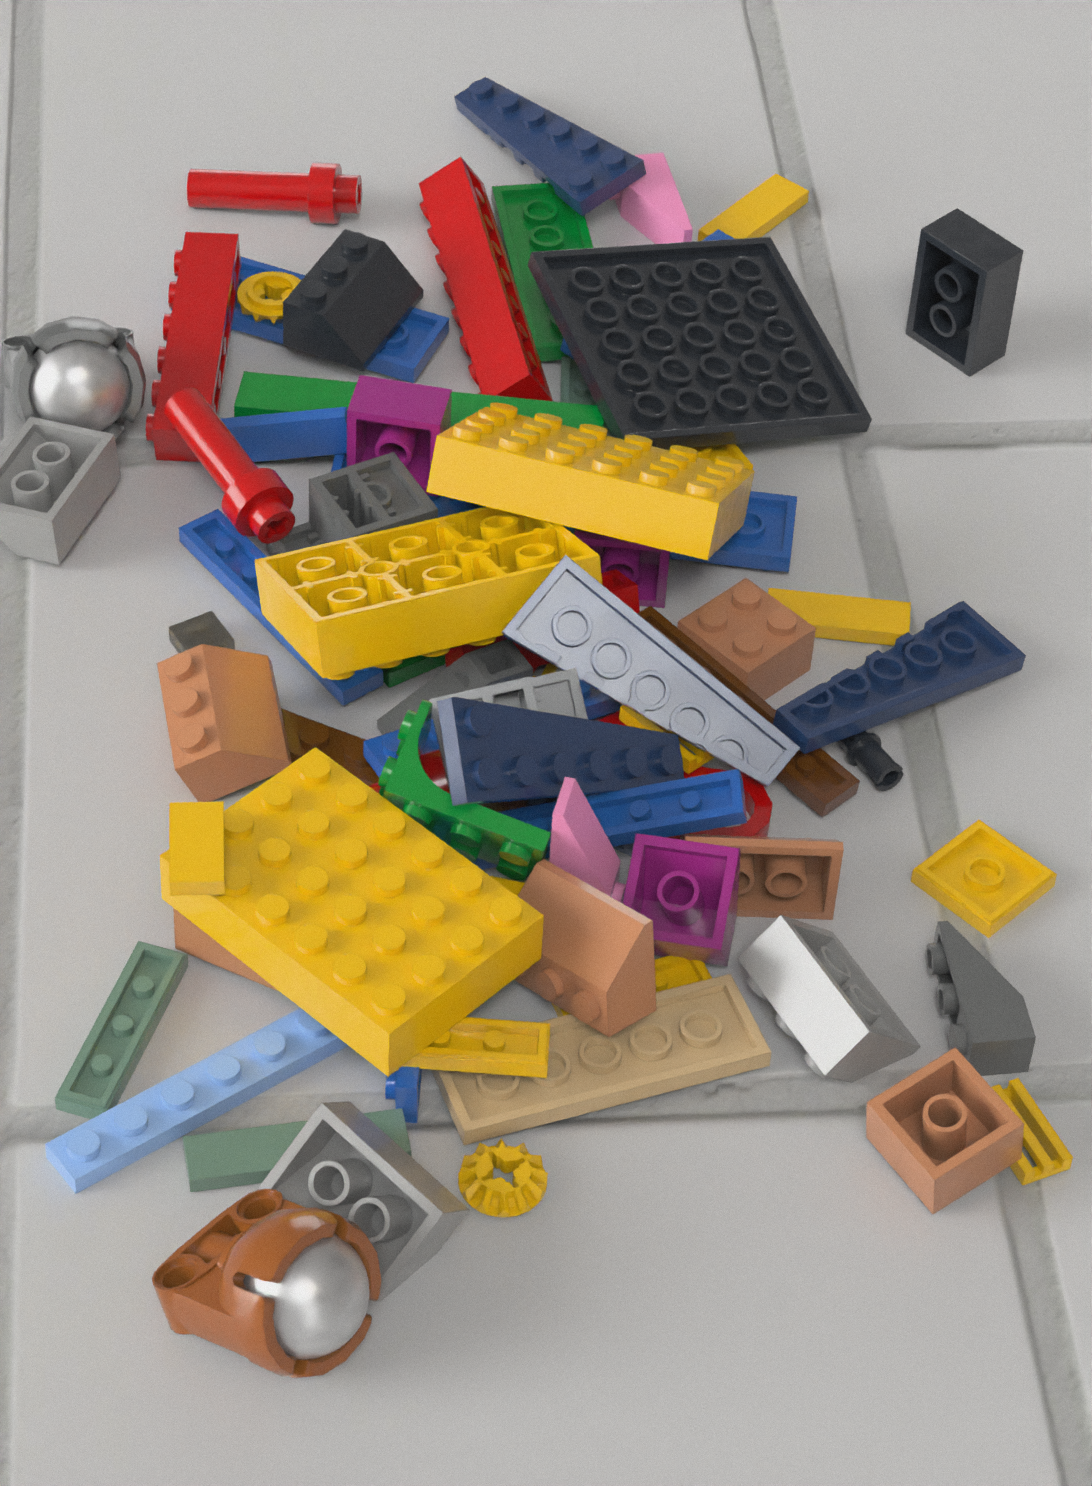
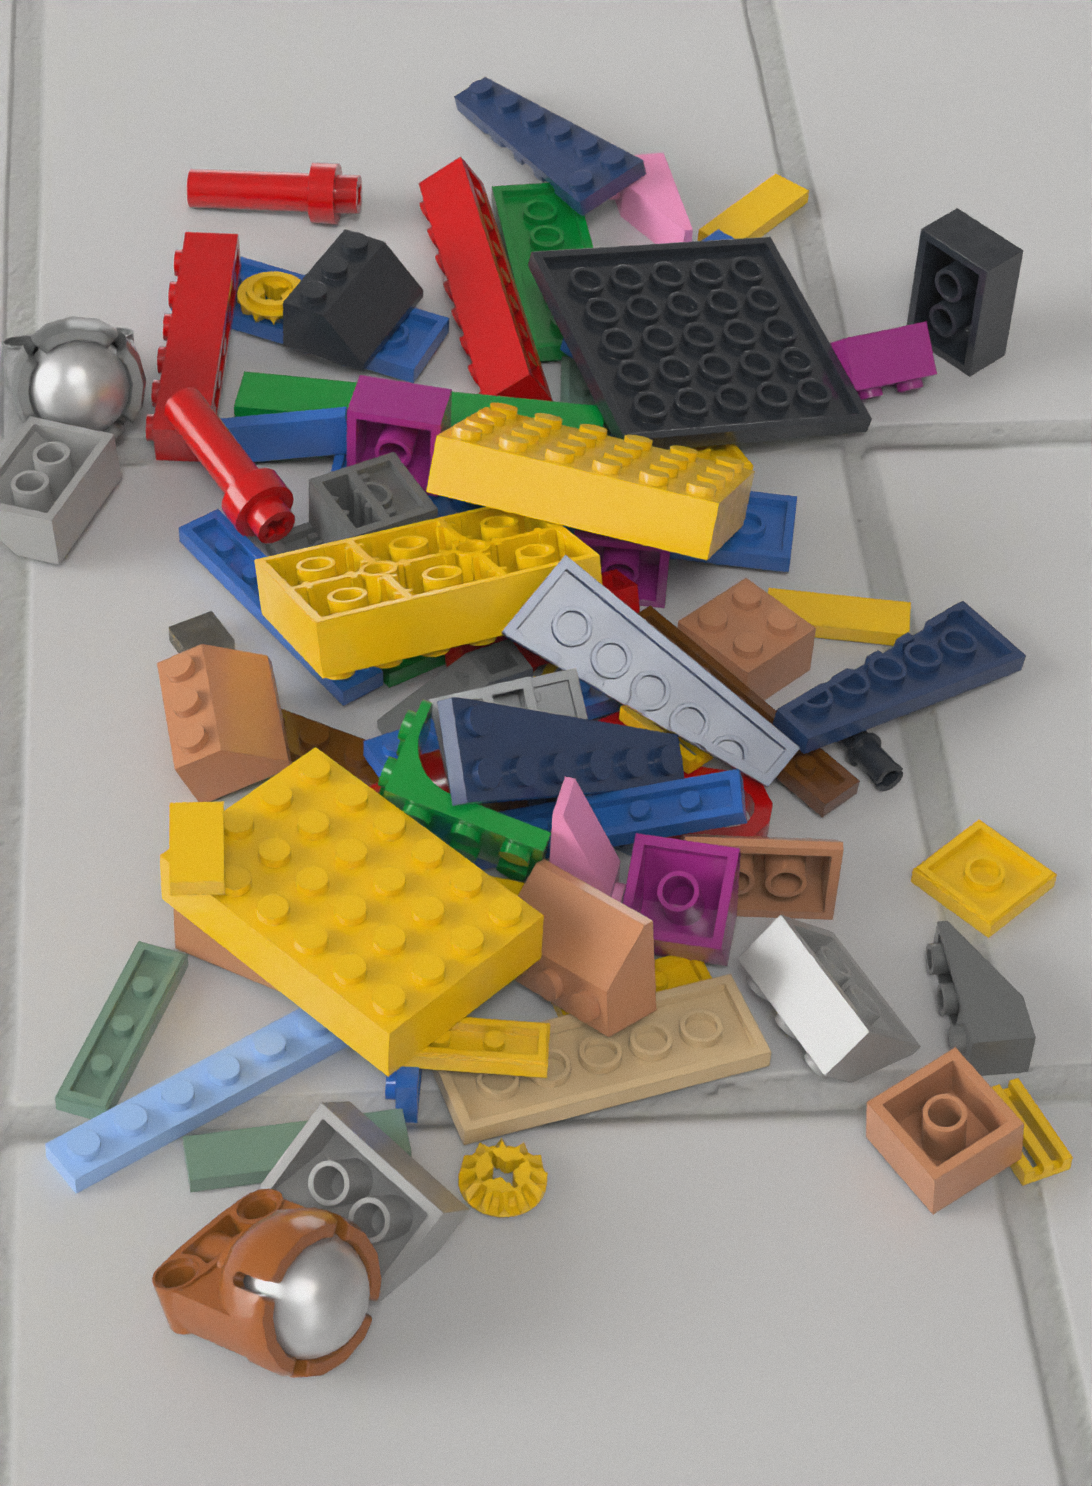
none -> magenta slope [830,322,937,400]

